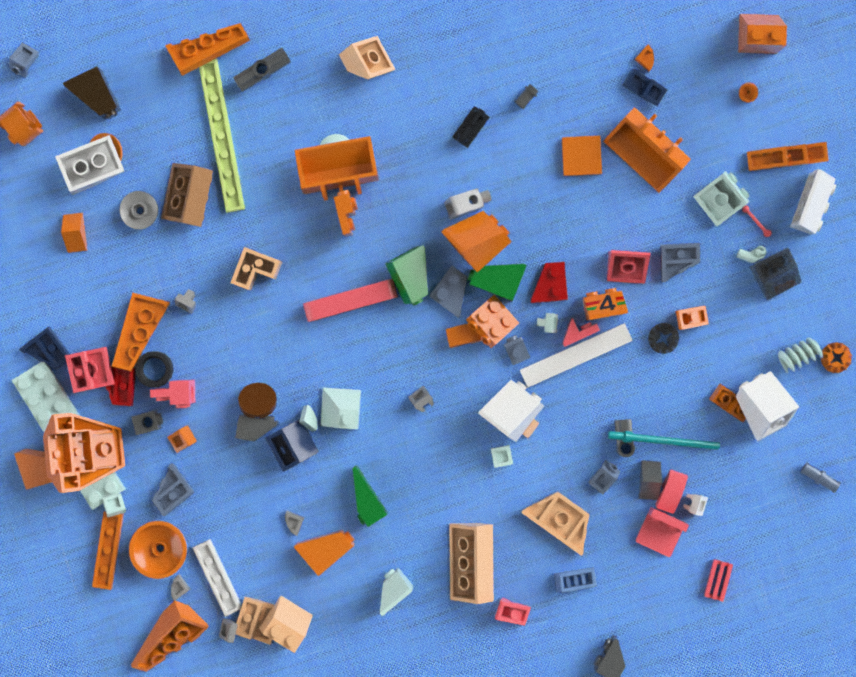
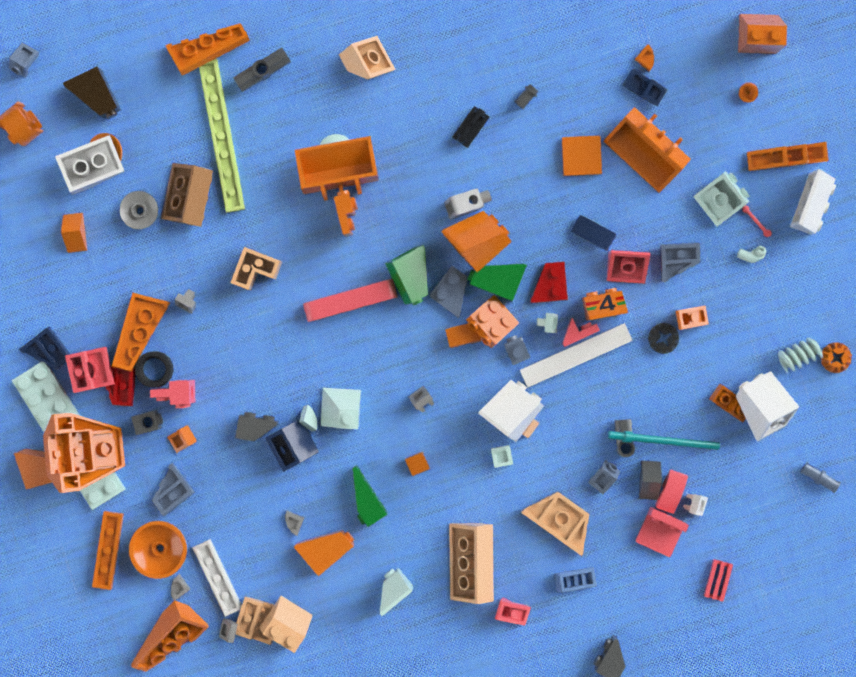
light aqua tile [102,493,126,518] -> none
reddish brown tile [238,382,277,418] -> none
clear smoke slope [749,248,802,300] -> none
none -> orange slope [405,451,430,476]
none -> dark blue slope [571,215,616,251]

